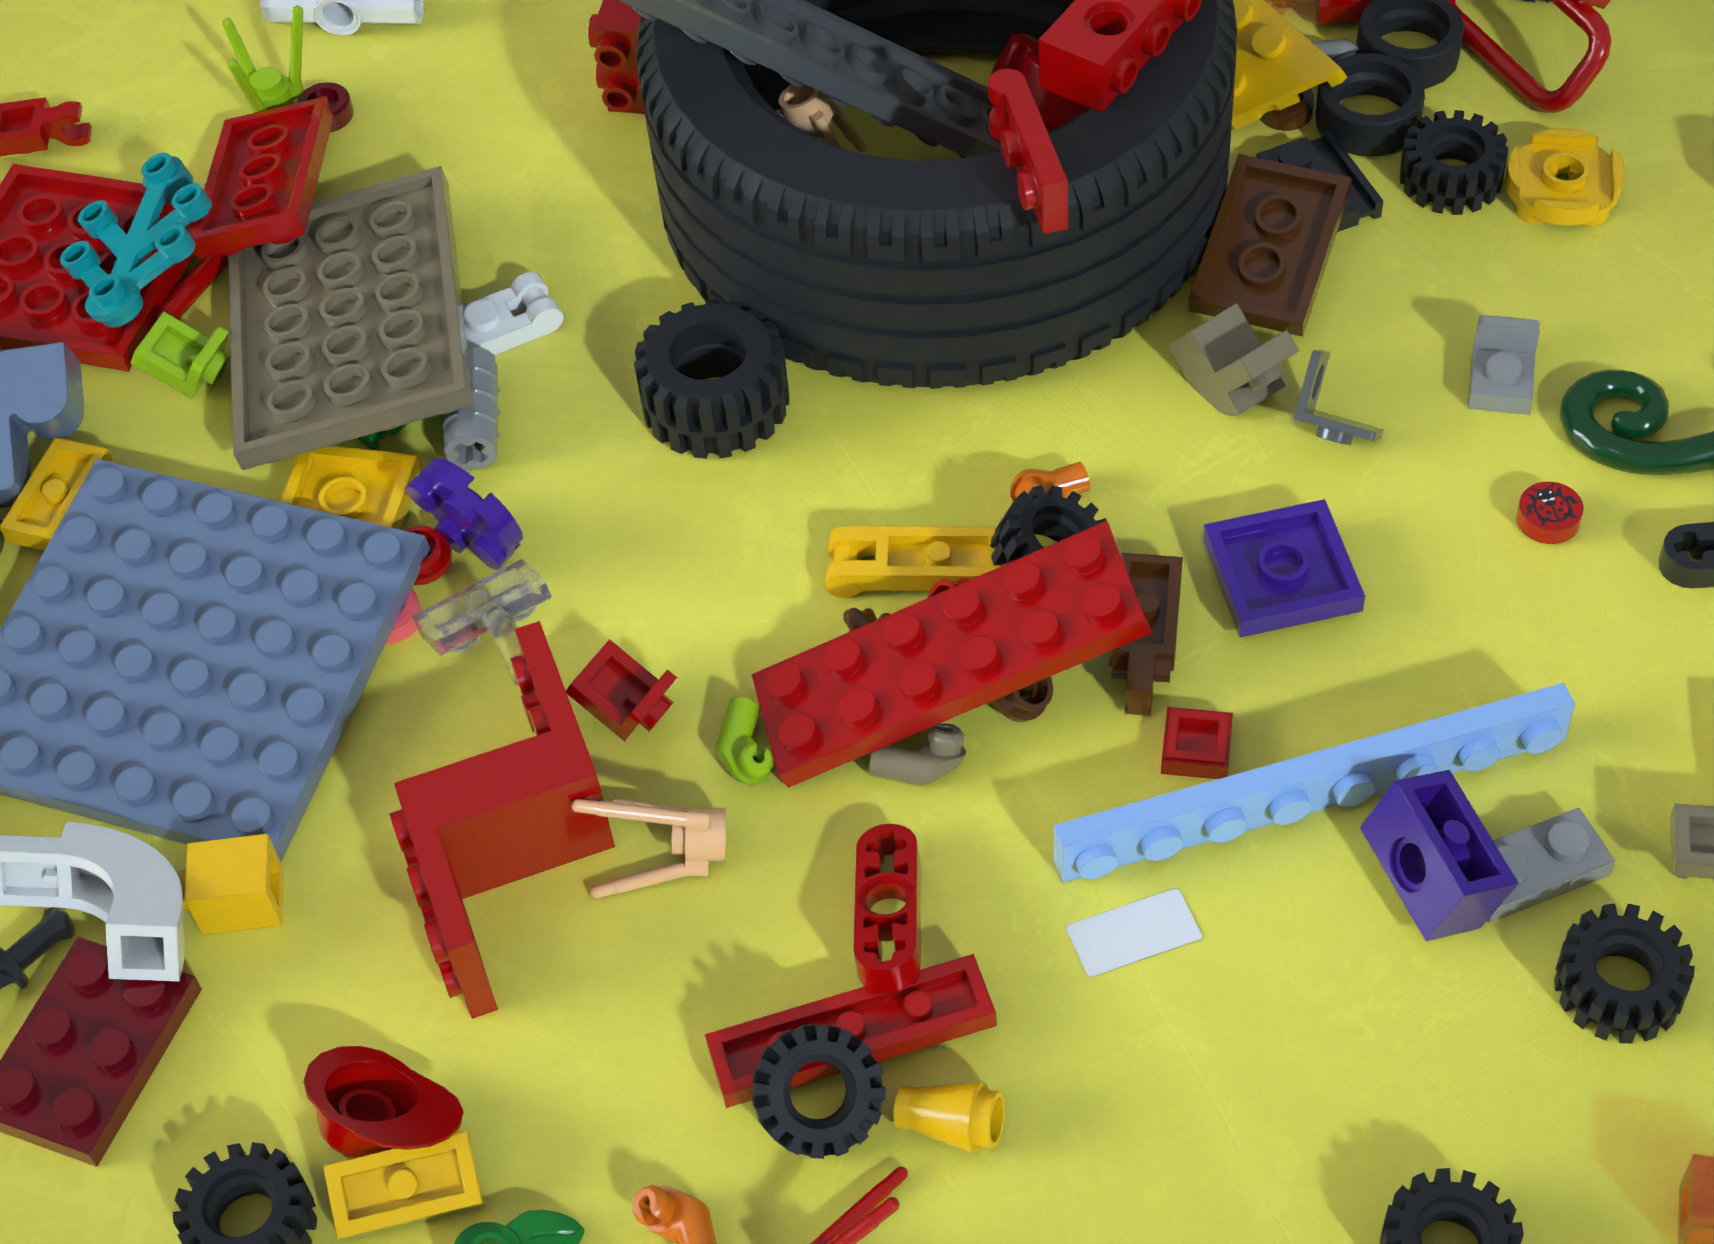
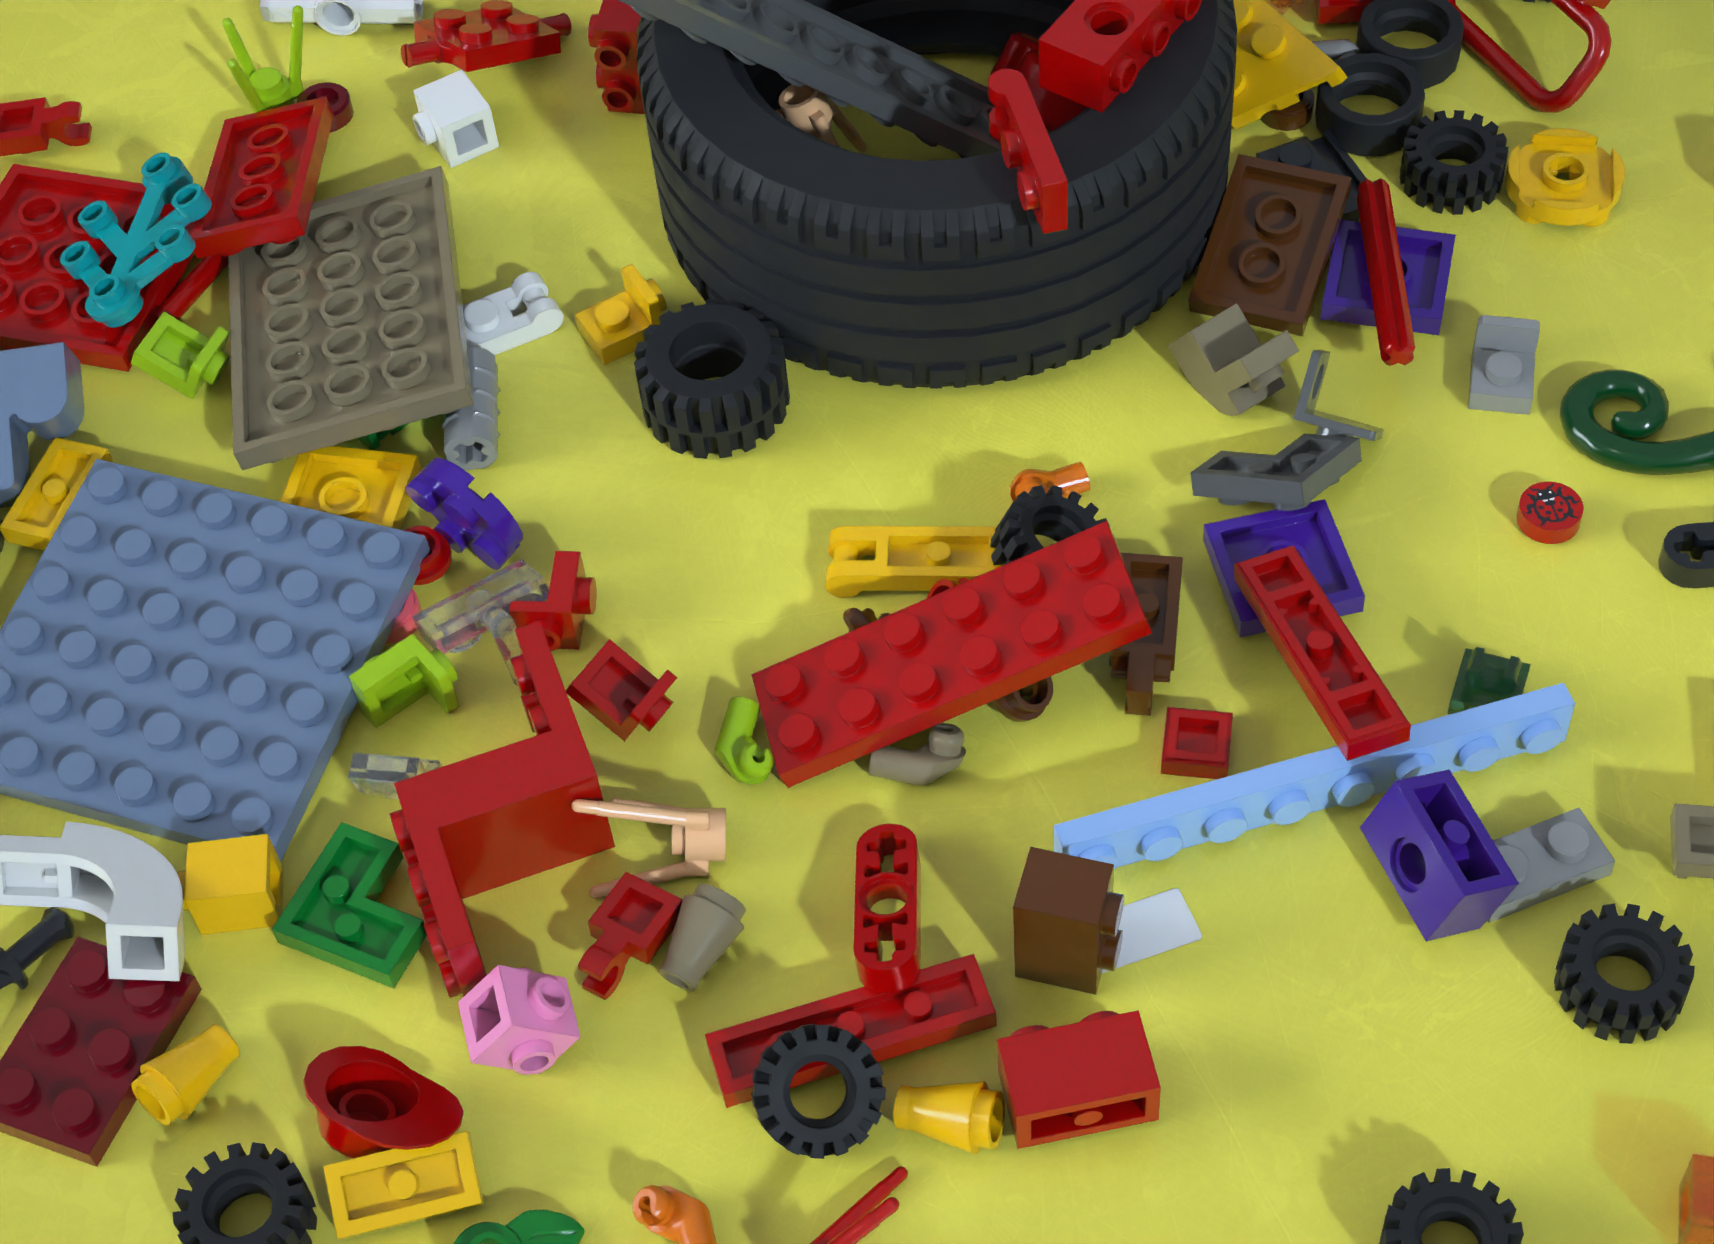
none -> yellow cone [131,1024,240,1126]
none -> green plate [272,822,427,989]
none -> clear slope [348,753,443,800]
none -> lime bracket [349,634,459,728]
none -> red plate [401,0,572,72]
none -> white brick [412,70,499,168]
none -> bright pink brick [458,965,581,1075]
none -> red bracket [508,551,597,651]
none -> yellow bracket [574,264,667,365]
none -> red plate [578,872,683,1000]
none -> dark tan cone [658,884,746,992]
none -> red brick [997,1010,1161,1149]
none -> reddish brown brick [1013,847,1124,995]
none -> dark grey plate [1191,434,1362,511]
none -> red plate [1234,545,1411,761]
none -> dark purple plate [1320,220,1456,335]
none -> red axle [1357,178,1416,366]
none -> clear green tile [1448,647,1531,714]

